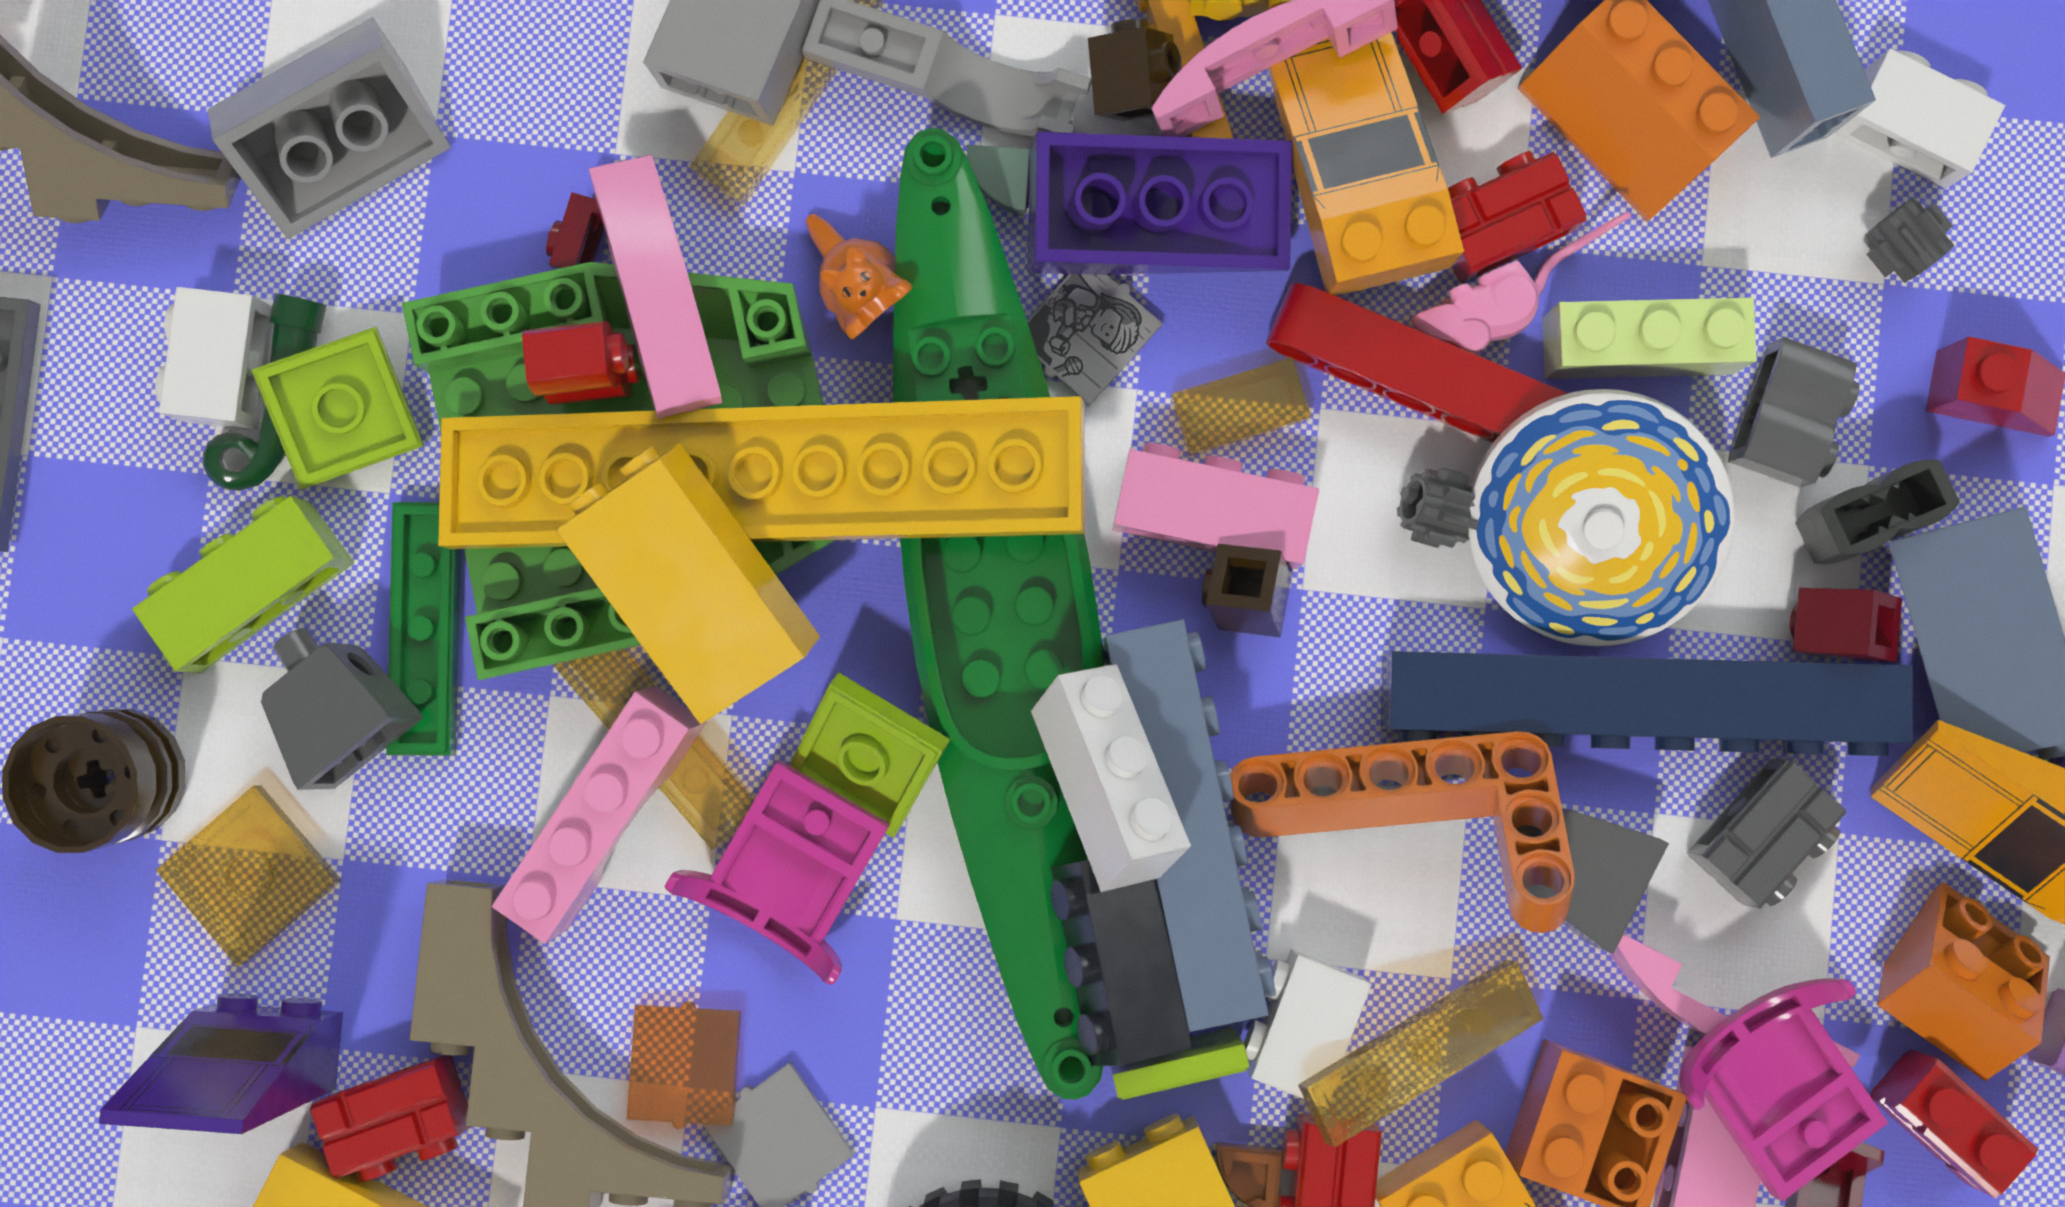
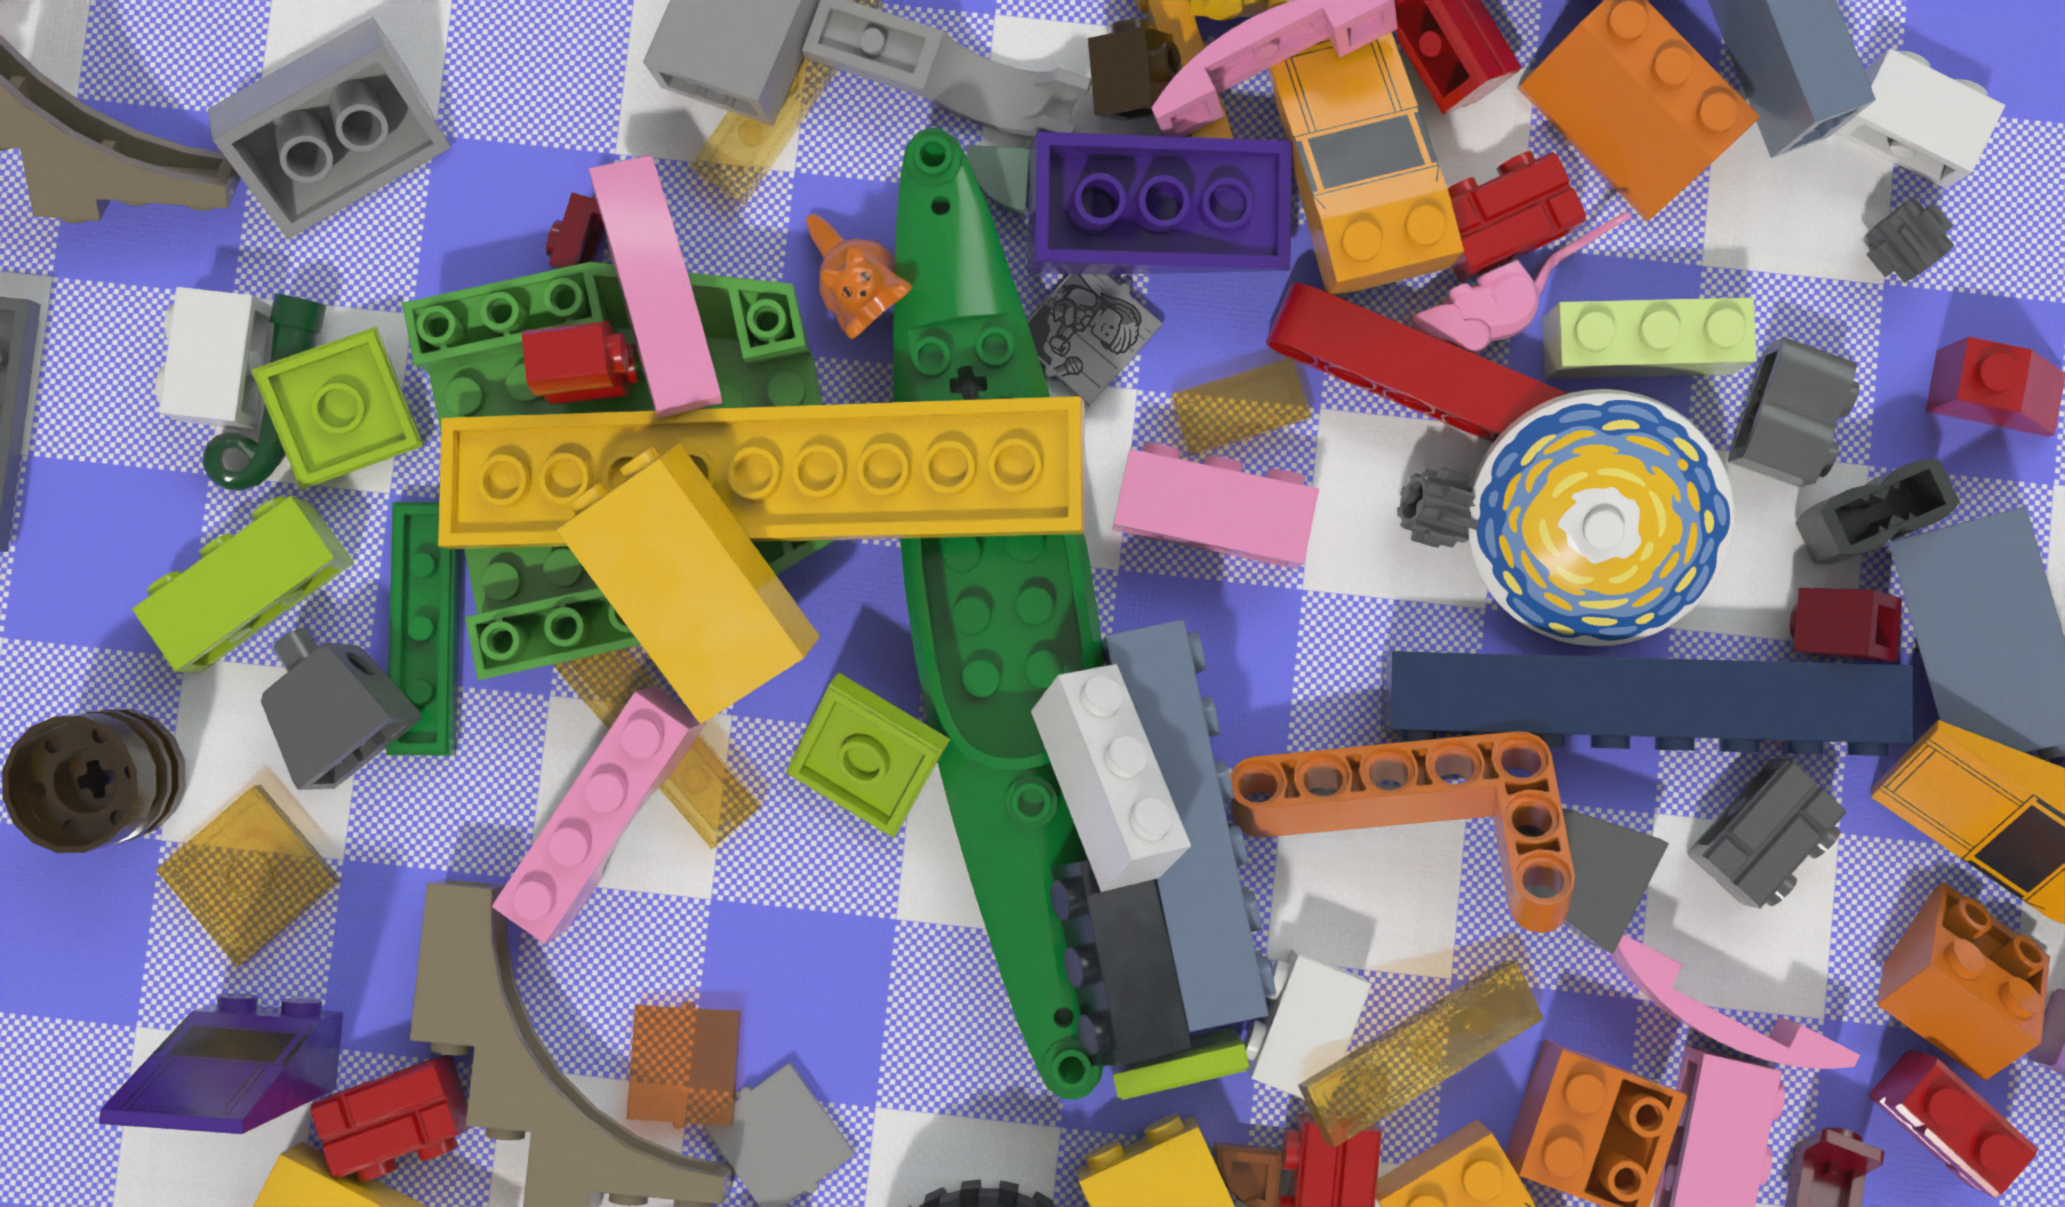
dark pink piece [665,760,890,985] -> none
dark brown brick [1202,544,1291,638] -> none
dark pink piece [1679,978,1888,1201] -> none

